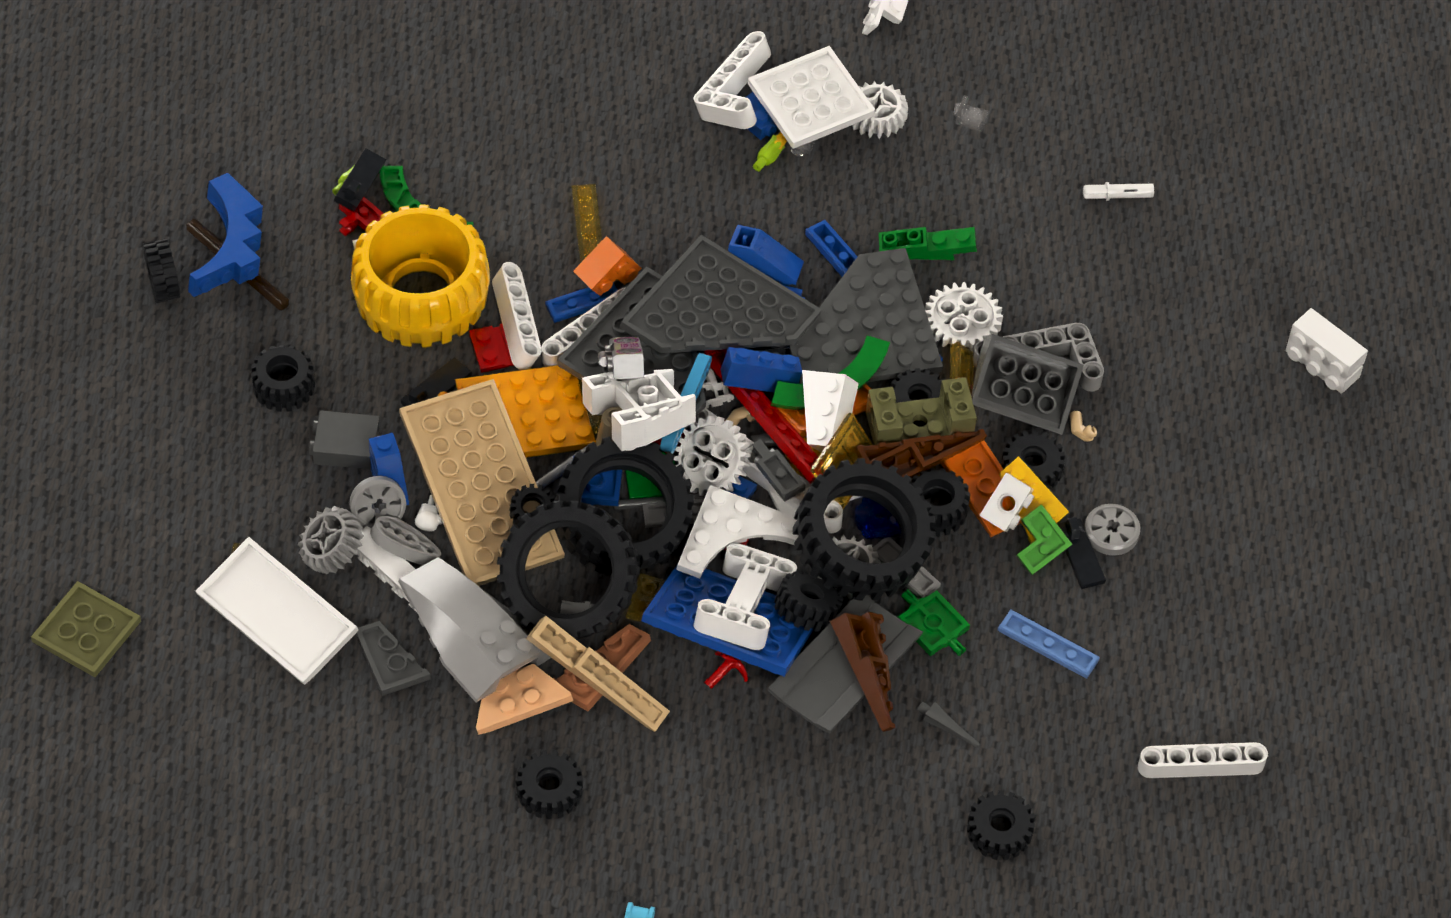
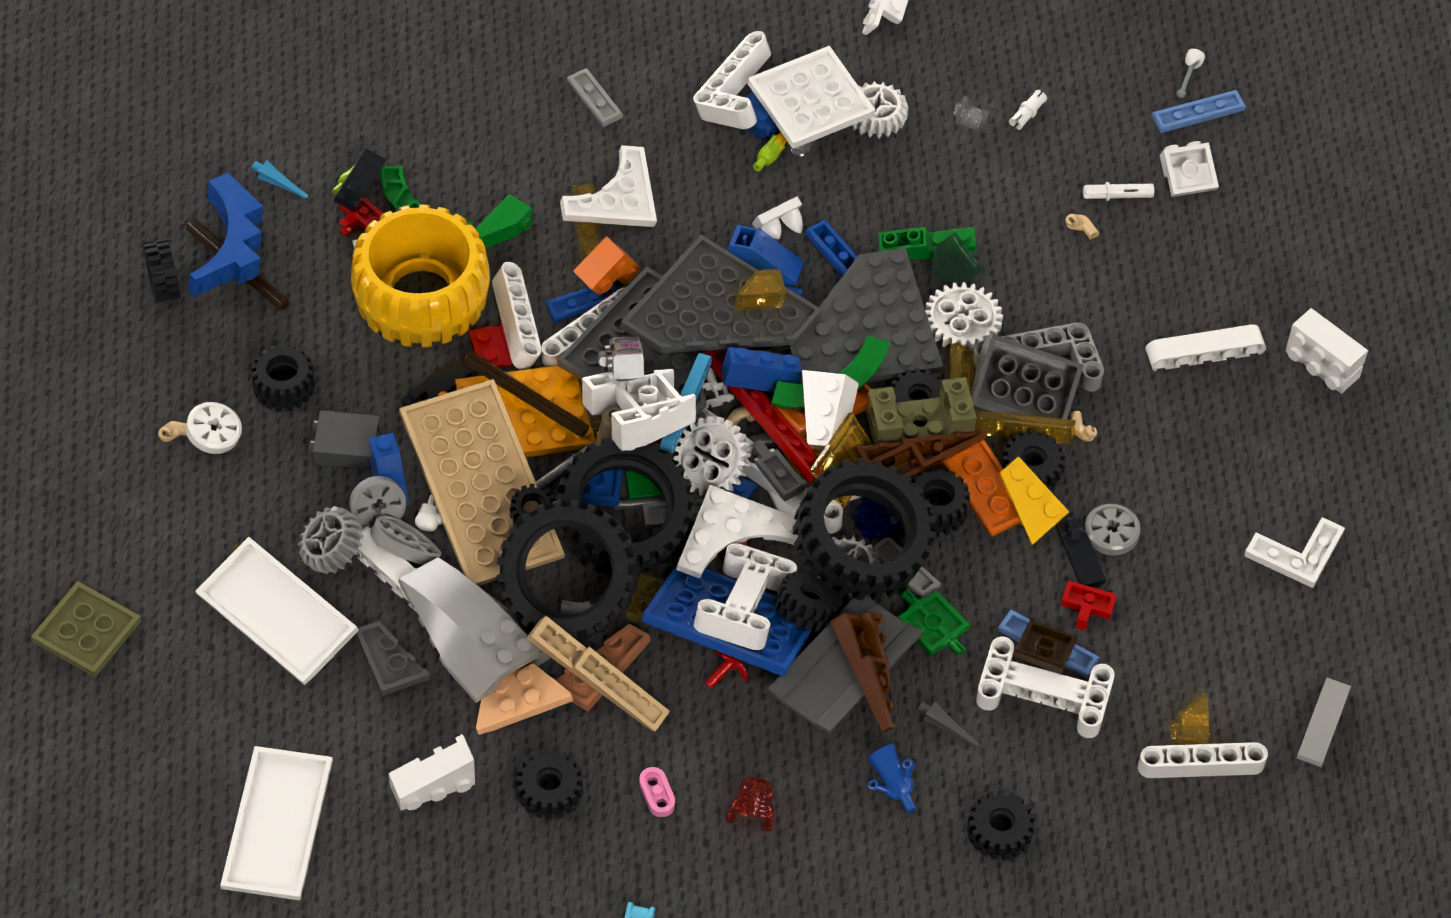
white brick [979,473,1034,532] -> none
bright green plate [1016,504,1072,575] -> none
none -> tan arm [158,421,187,442]
none -> white wheel [186,402,242,454]
none -> white tile [220,746,333,900]
none -> dark azure piece [251,160,308,199]
none -> white wedge [389,734,475,810]
none -> dark brown axle [464,351,589,438]
none -> green slope [476,194,533,249]
none -> white plate [560,145,657,227]
none -> light grey tile [567,68,623,127]
none -> bright pink plate [639,767,675,817]
none -> clear red piece [725,777,775,832]
none -> clear yellow slope [734,269,787,311]
none -> white tile [752,196,803,240]
none -> blue piece [867,744,917,813]
none -> clear green plate [931,231,984,284]
none -> clear yellow plate [974,410,1076,445]
none -> white beam [976,637,1114,738]
none -> white pin [1009,90,1047,130]
none -> dark brown tile [1013,620,1078,675]
none -> red plate [1061,581,1117,631]
none -> tan arm [1065,214,1099,239]
none -> white beam [1145,325,1266,371]
none -> medium blue tile [1152,90,1246,133]
none -> white plate [1160,141,1219,197]
none -> clear yellow slope [1170,692,1209,745]
none -> hinge [1177,49,1205,98]
none -> white plate [1244,517,1345,588]
none -> light grey slope [1297,678,1351,767]

